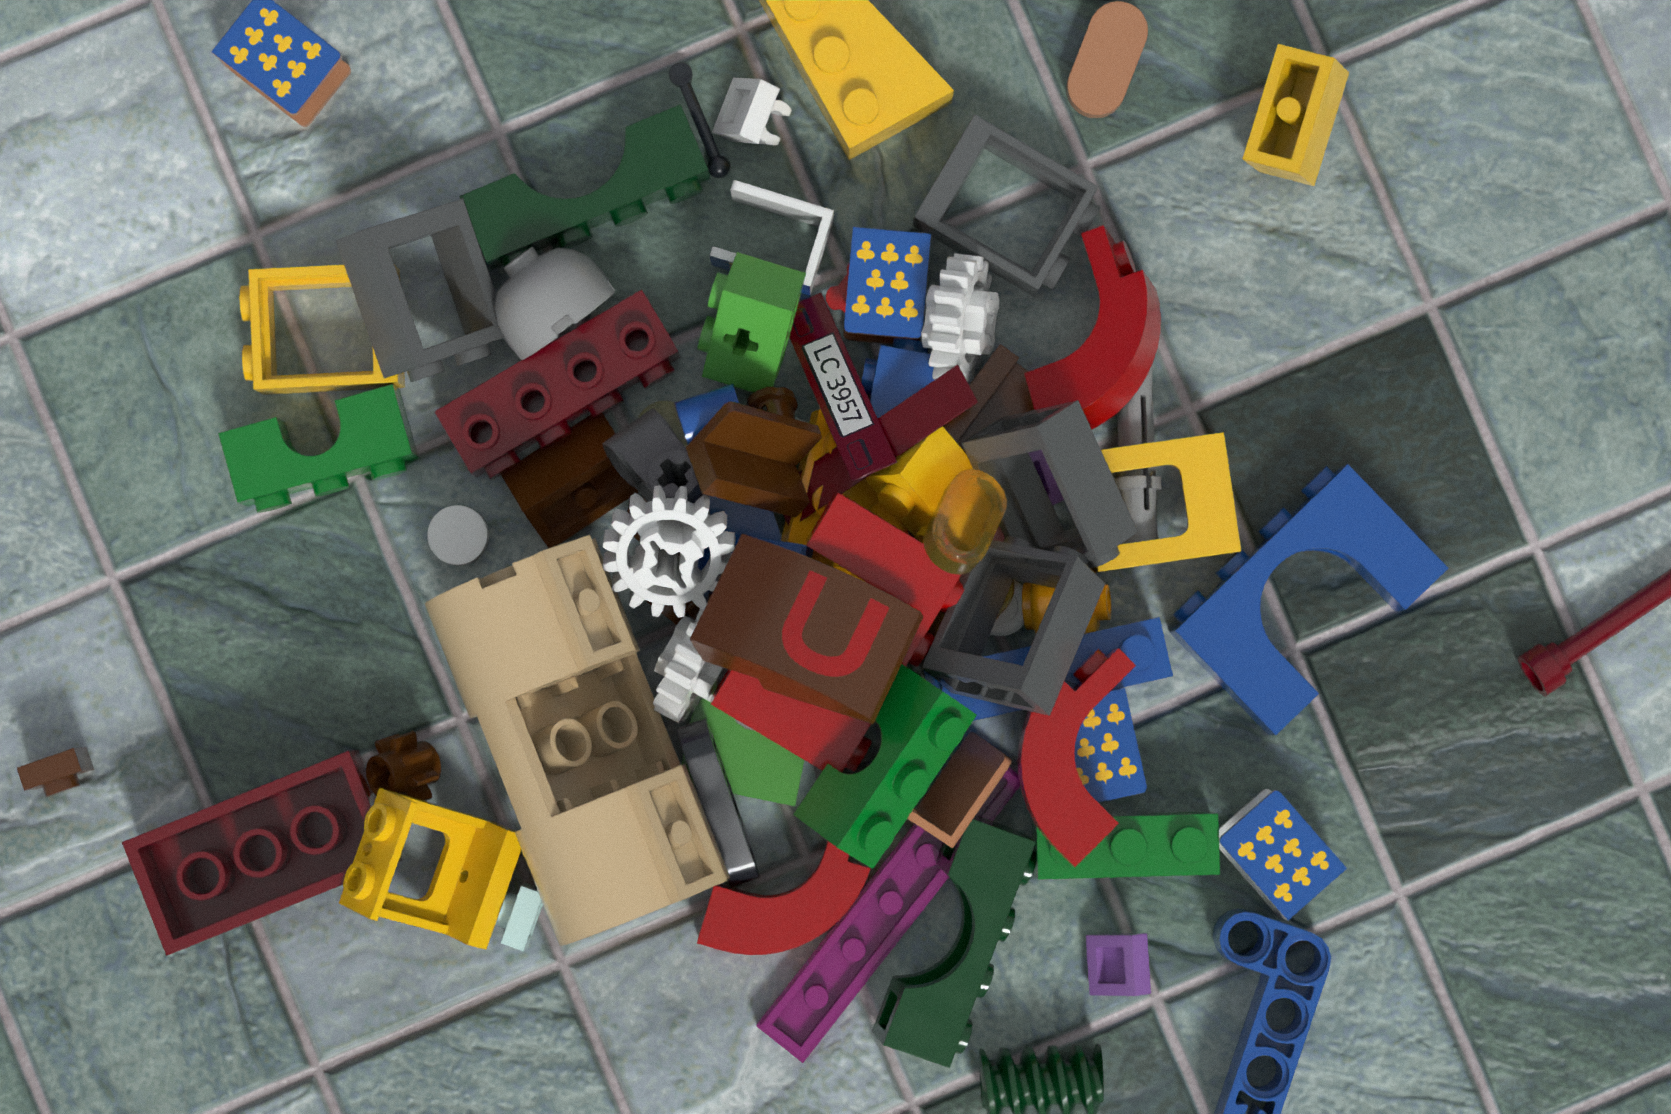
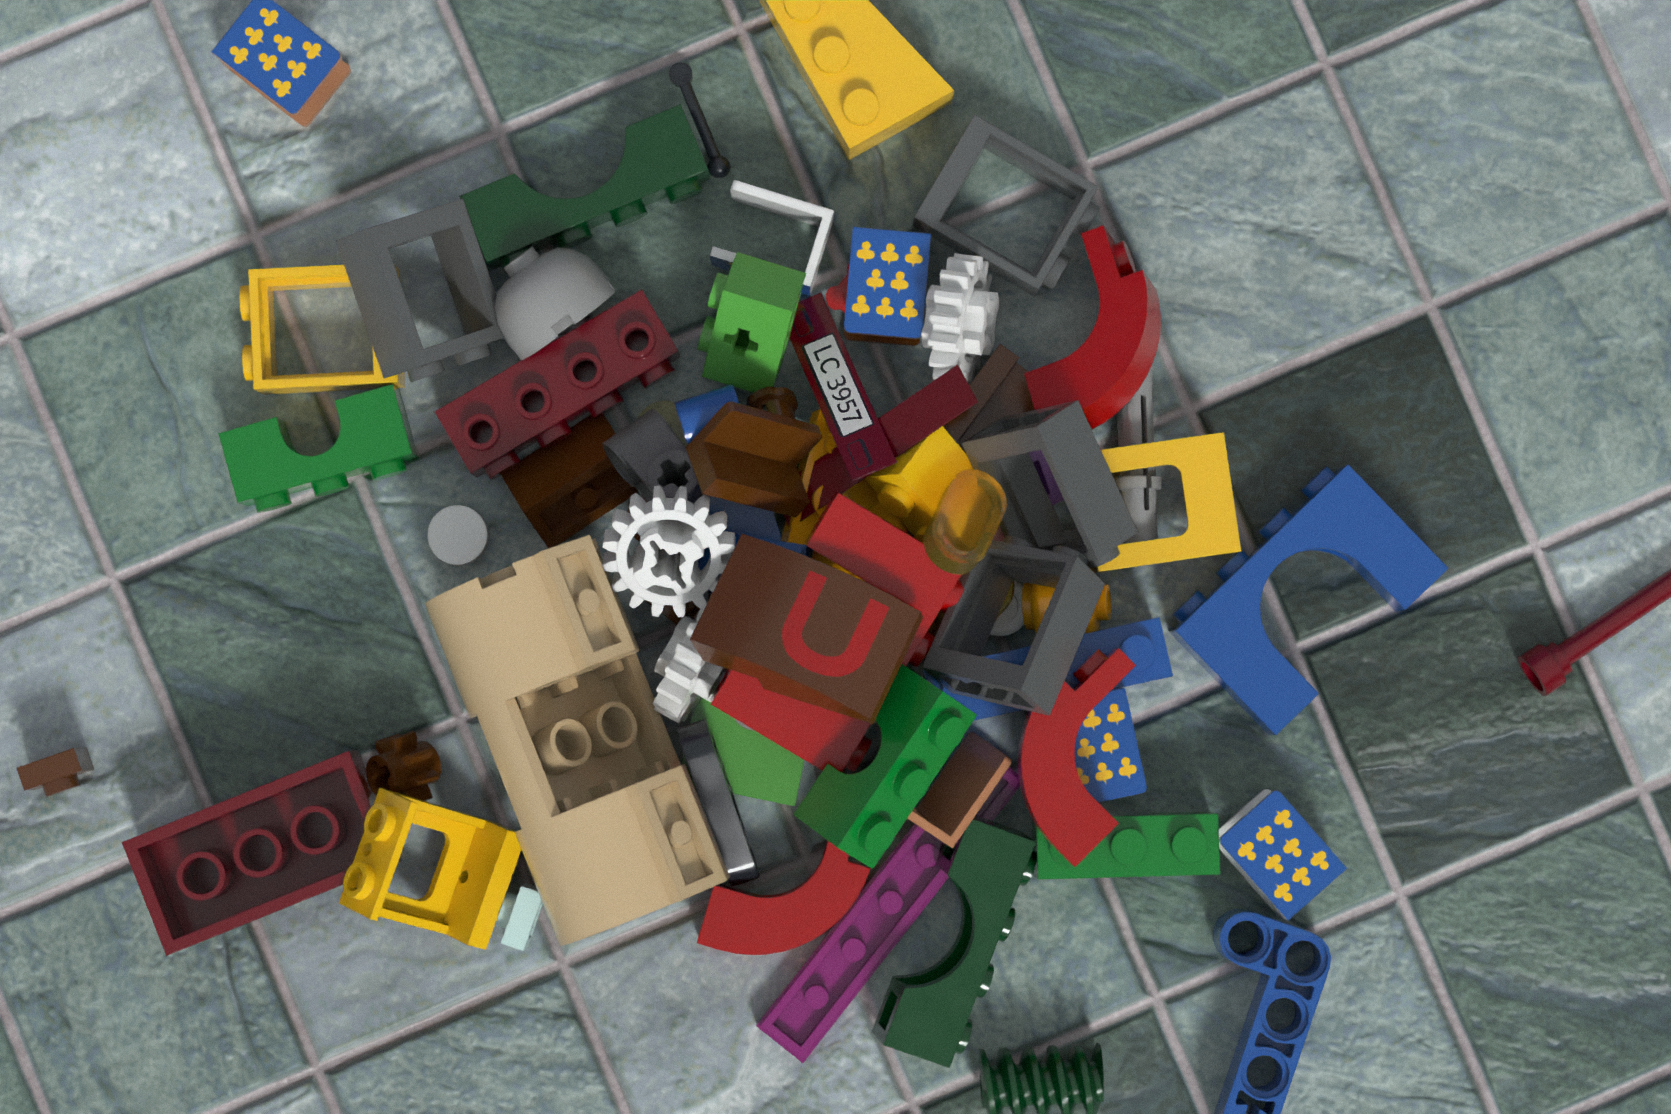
white tile [712,77,792,145] -> none
blue brick [861,338,935,418] -> none
nougat tile [1066,1,1148,118] -> none
medium lavender plate [1086,933,1151,996] -> none
yellow brick [1242,44,1349,186] -> none

